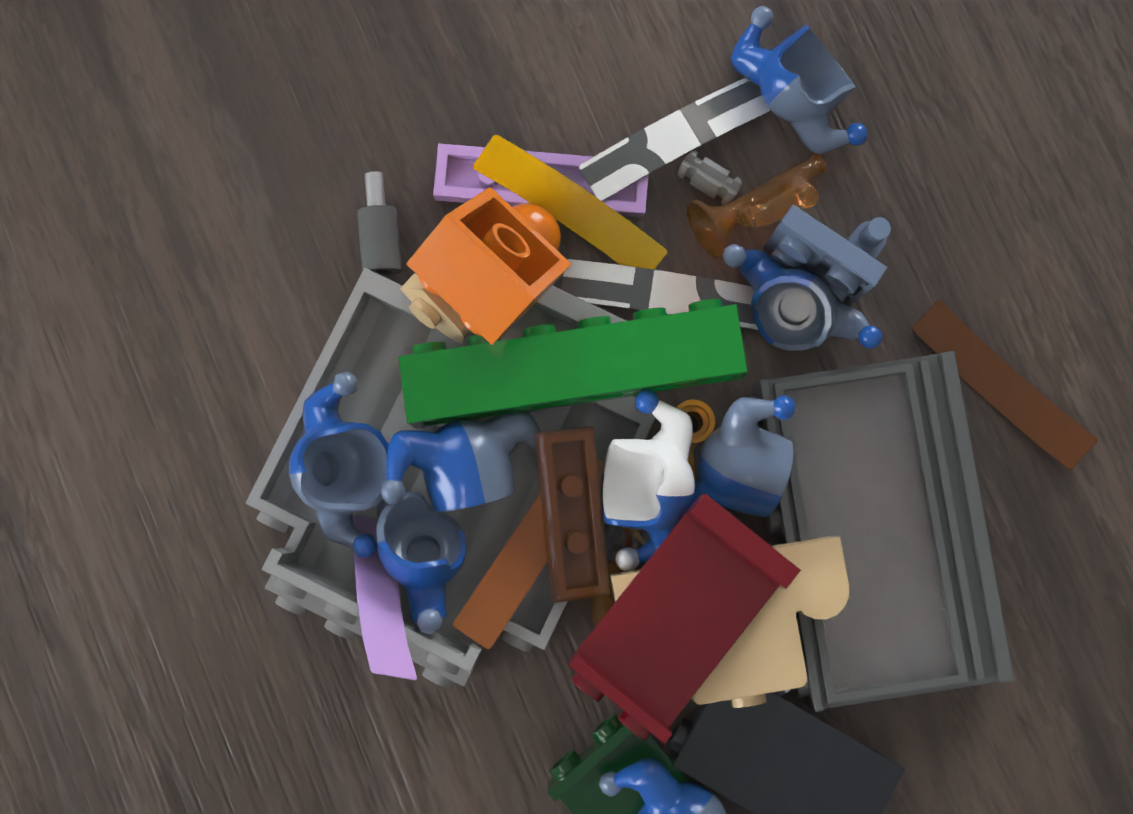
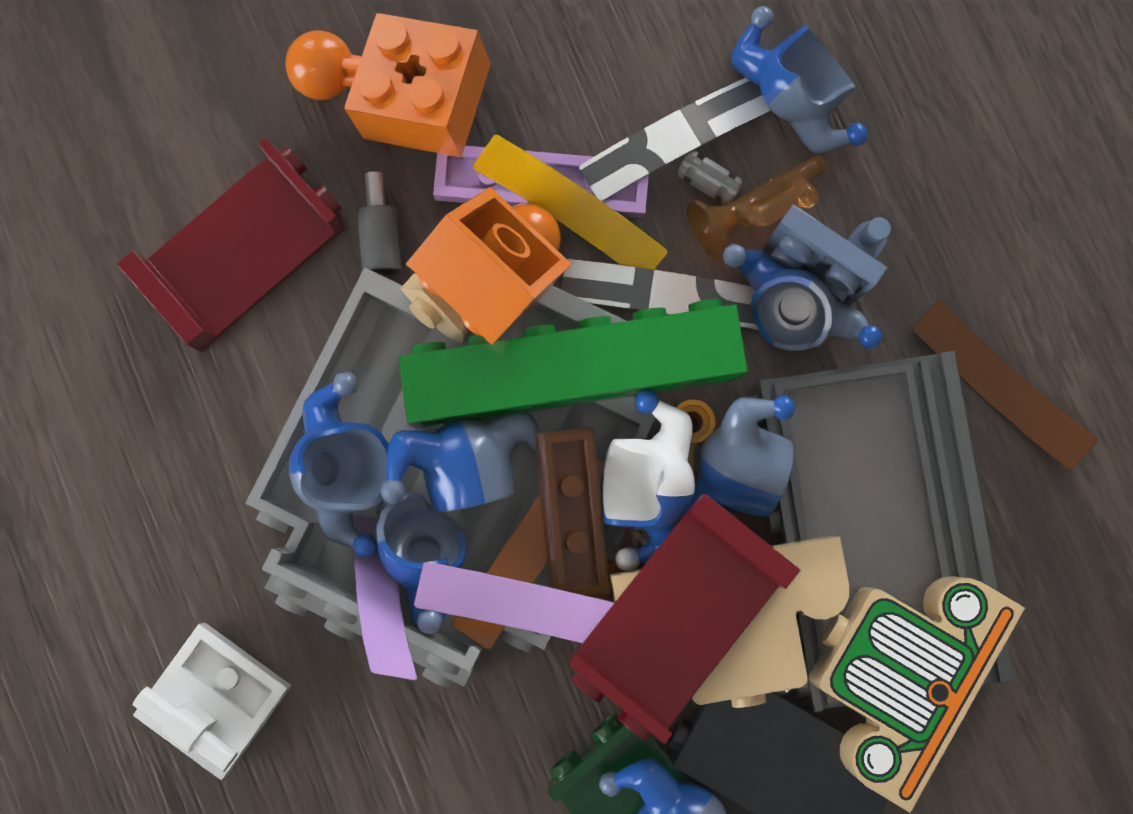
none -> dark red panel [117,137,345,352]
none -> white plate [132,622,292,781]
none -> orange brick [285,13,491,158]
none -> lavender sticker [414,562,614,643]
none -> brick [809,576,1025,813]

